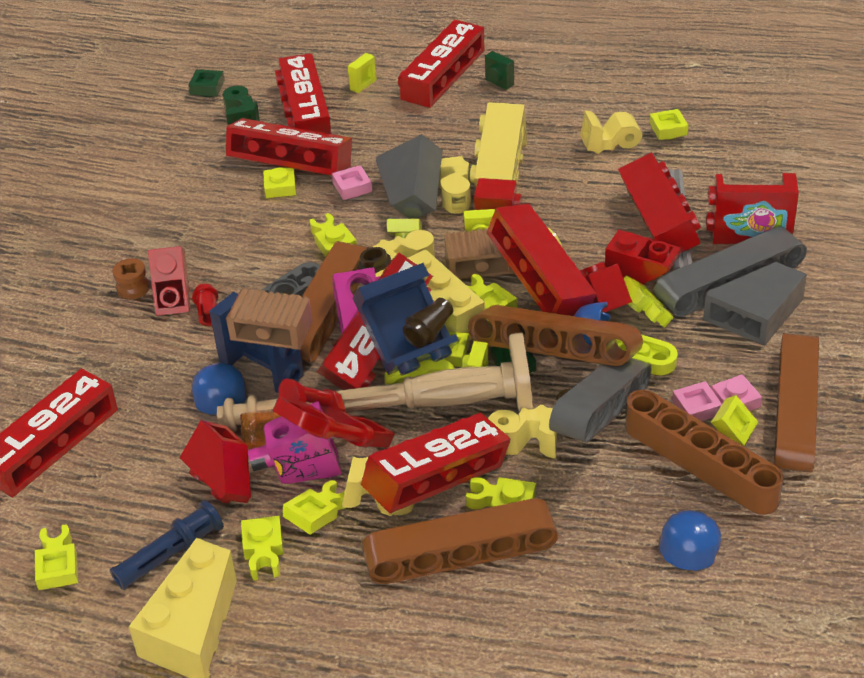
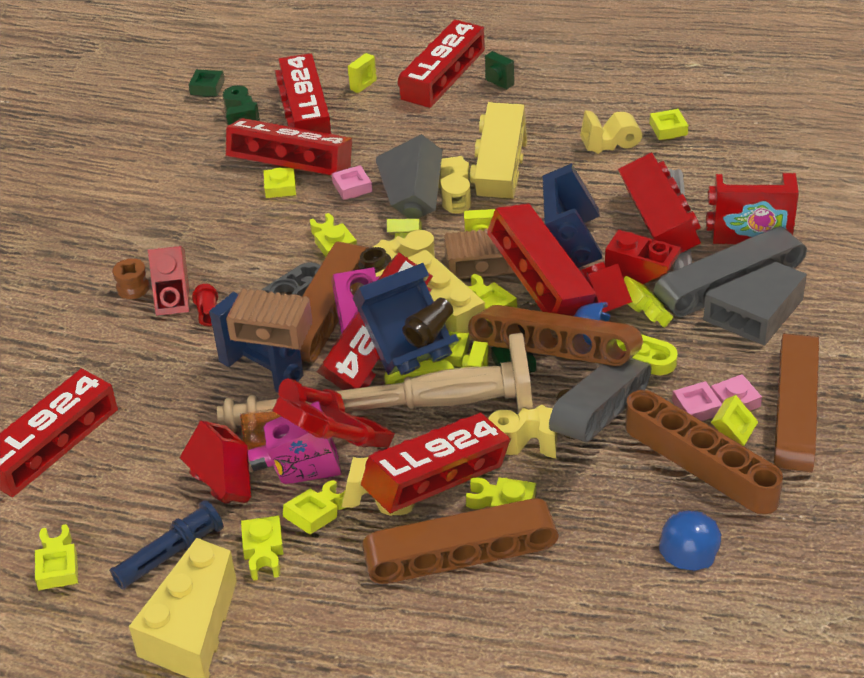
blue hair [192,363,246,415] -> none
red brick [474,178,522,210] -> none
none -> dark blue panel [542,163,603,268]

